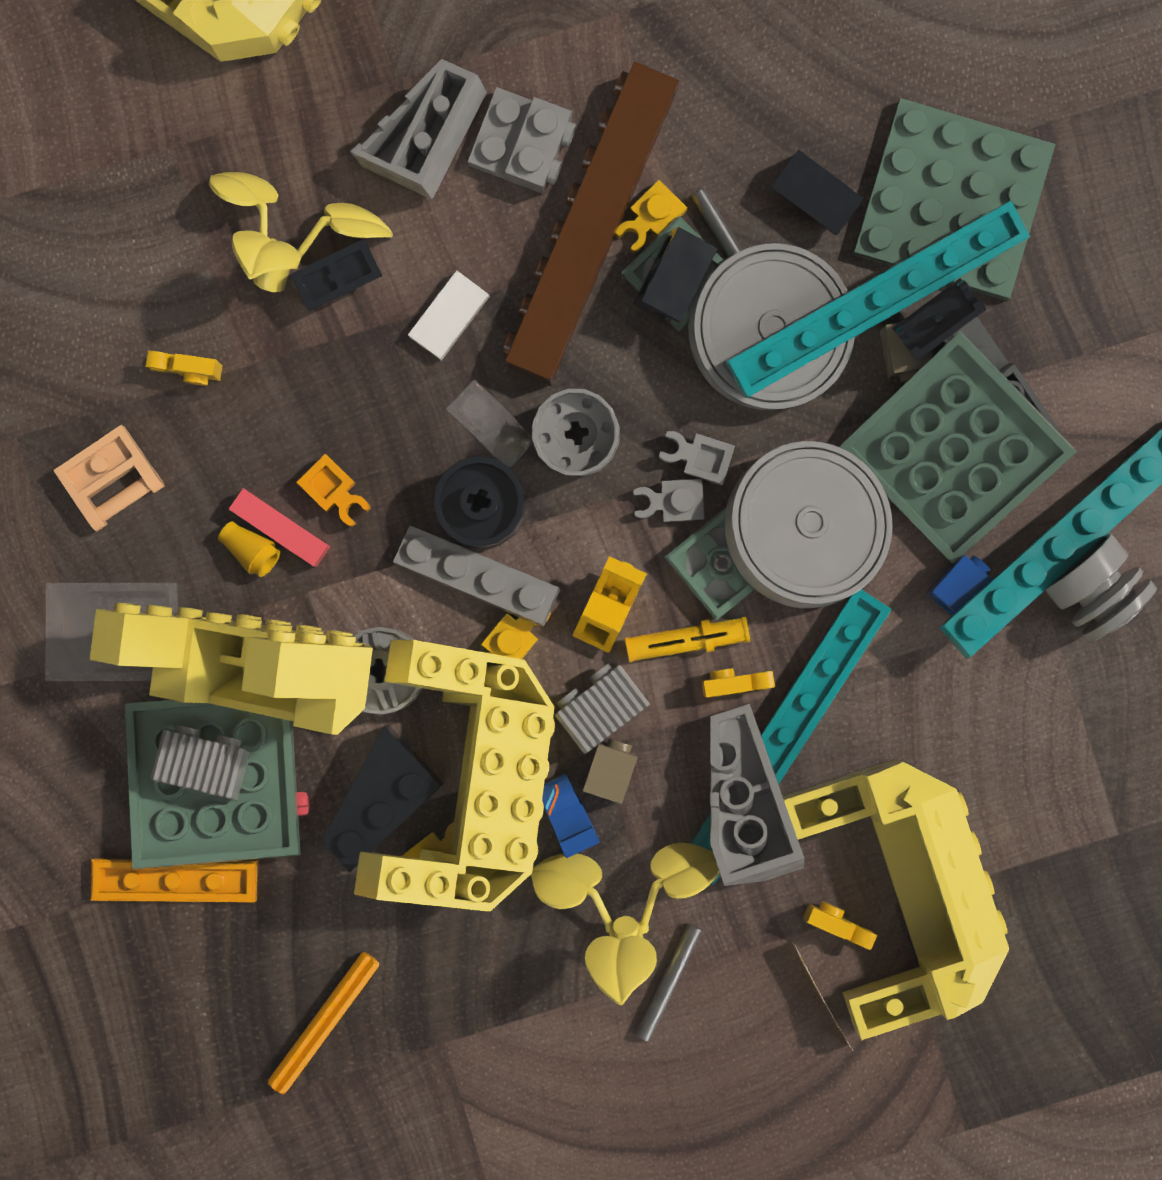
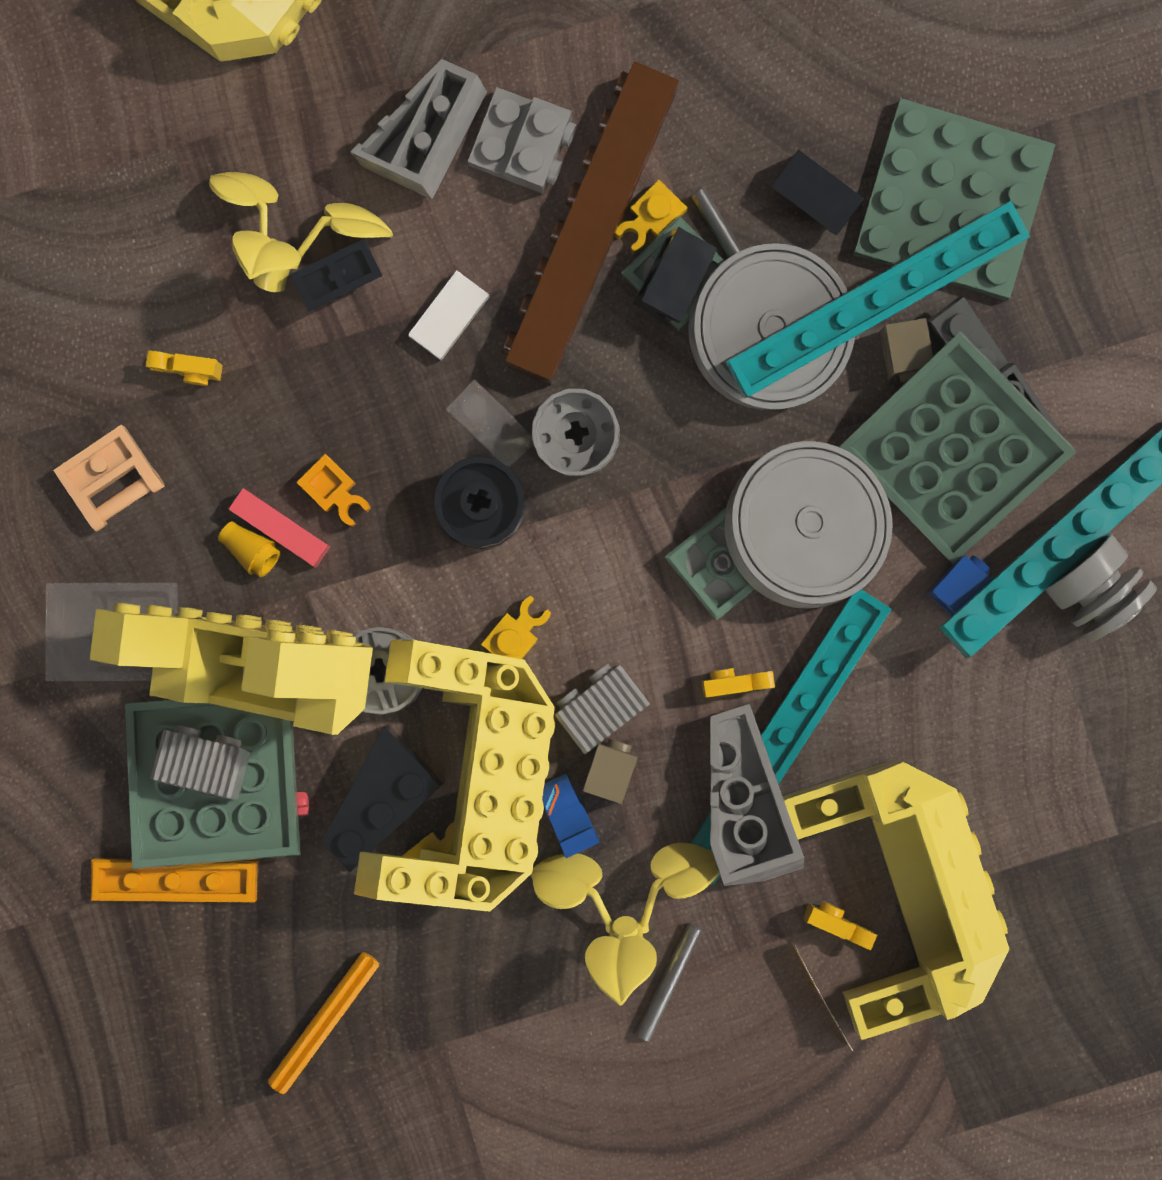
light grey plate [393,525,560,627] -> none
yellow brick [572,556,647,653] -> none
yellow pin [625,616,750,663] -> none
light grey plate [633,479,704,523] -> none
light grey plate [658,431,735,486] -> none
black hinge [892,278,986,362] -> none

